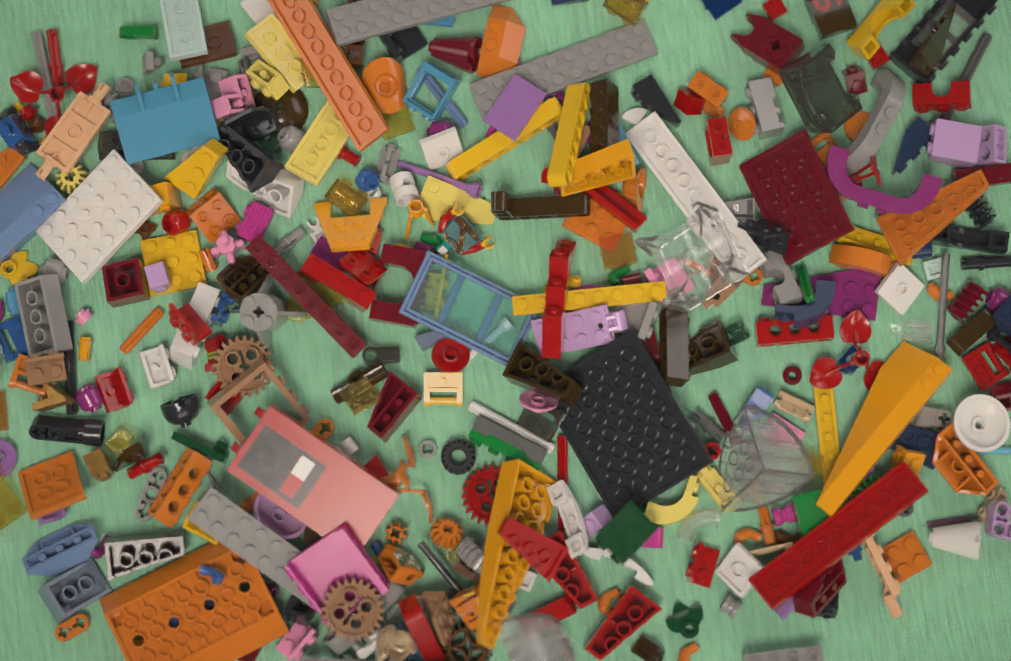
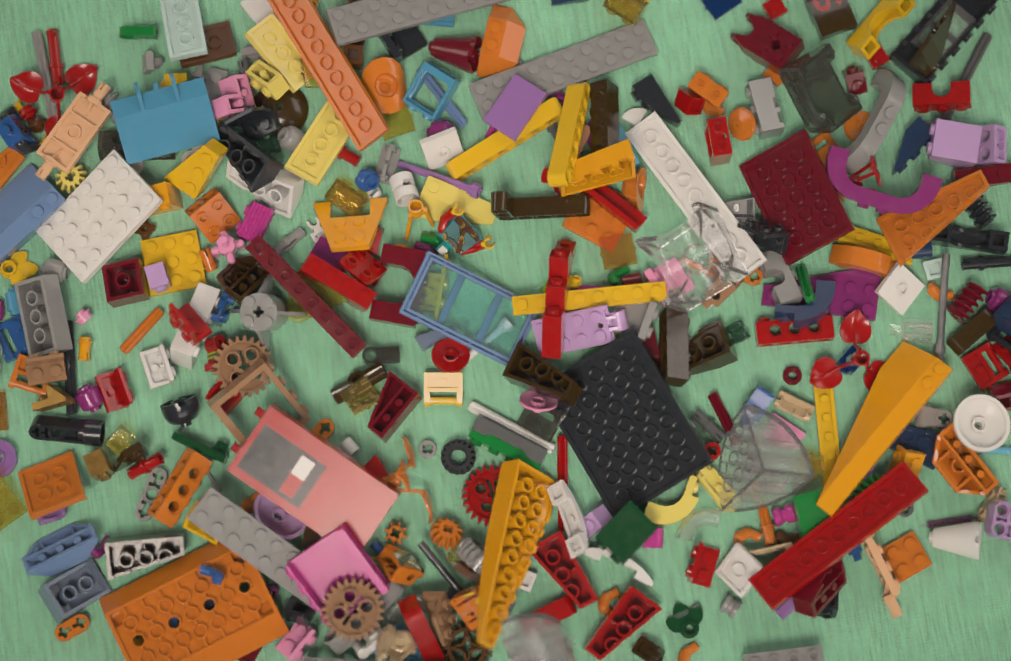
light grey plate [115,78,135,97] -> none
red head [162,209,190,236] -> none
red wing [497,515,569,582] -> none

